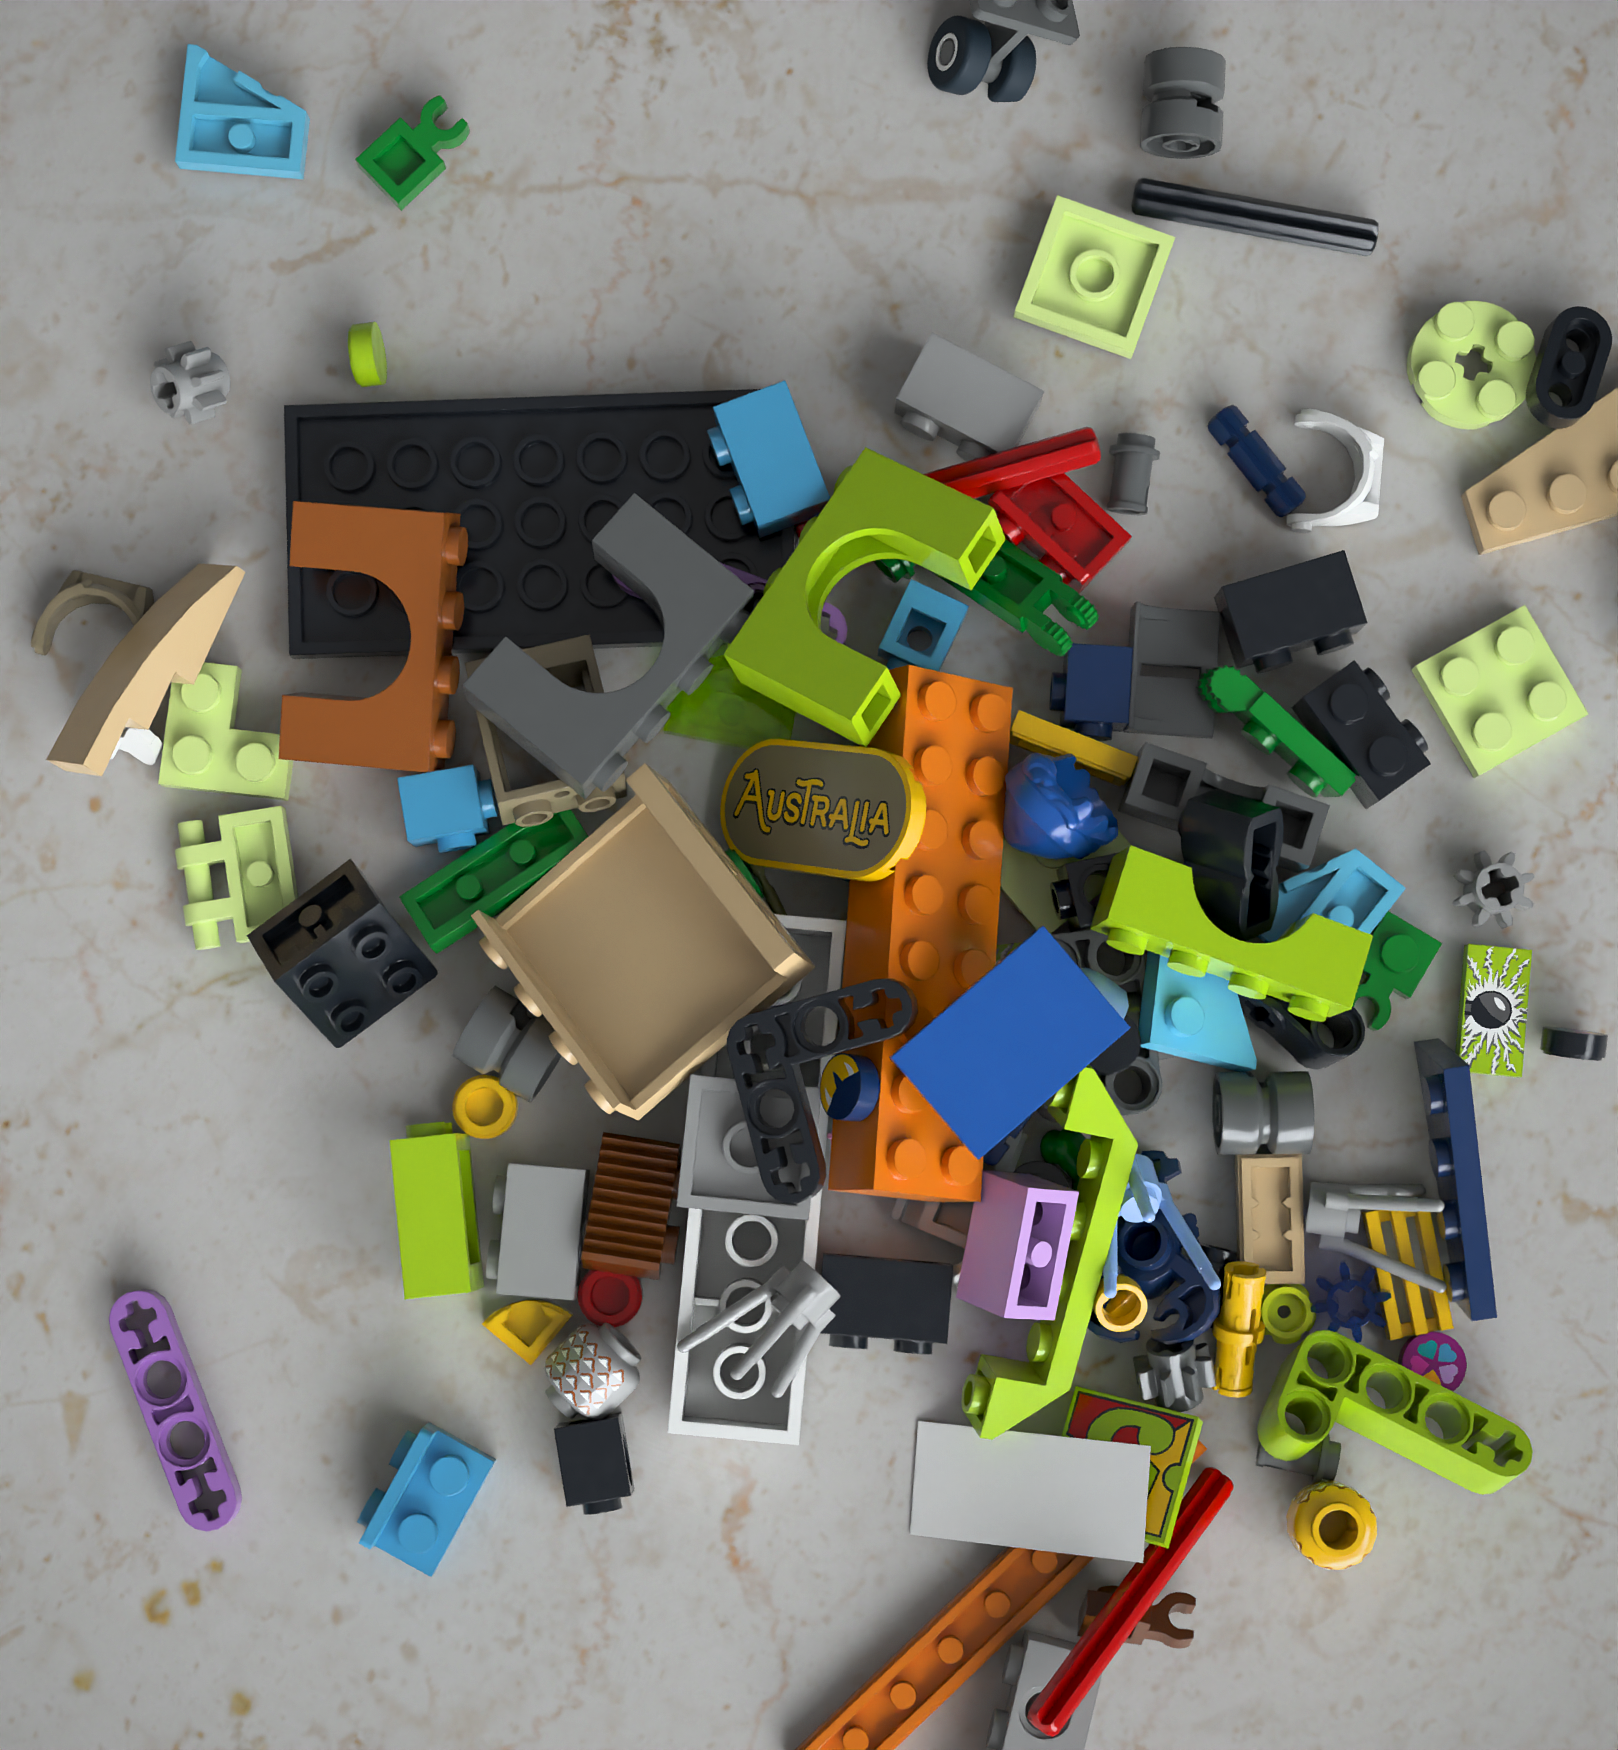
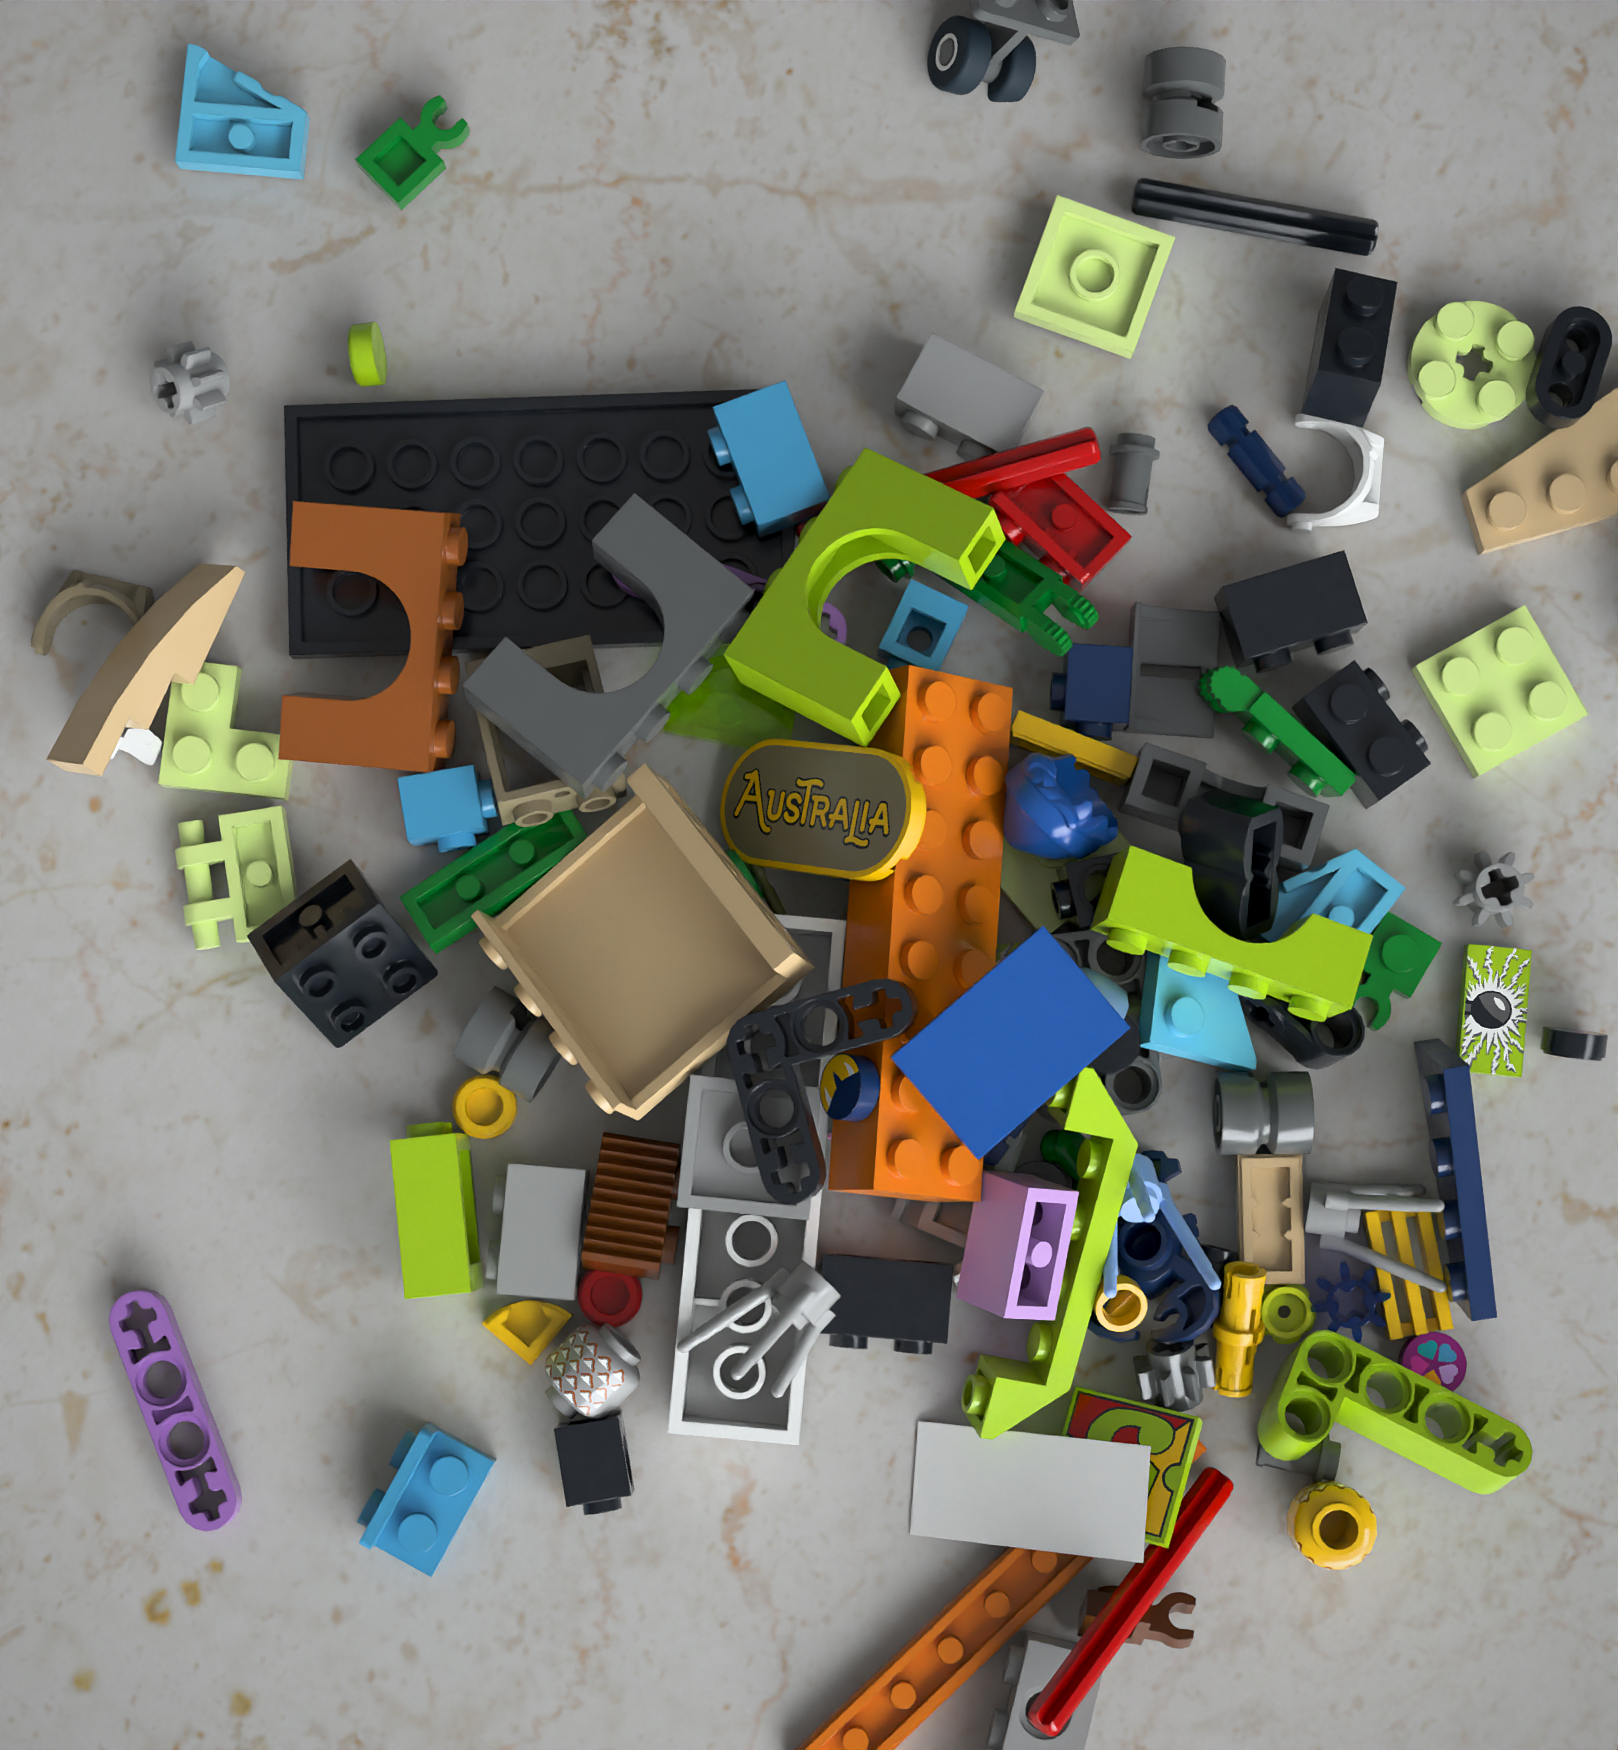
none -> black brick [1301,268,1398,427]

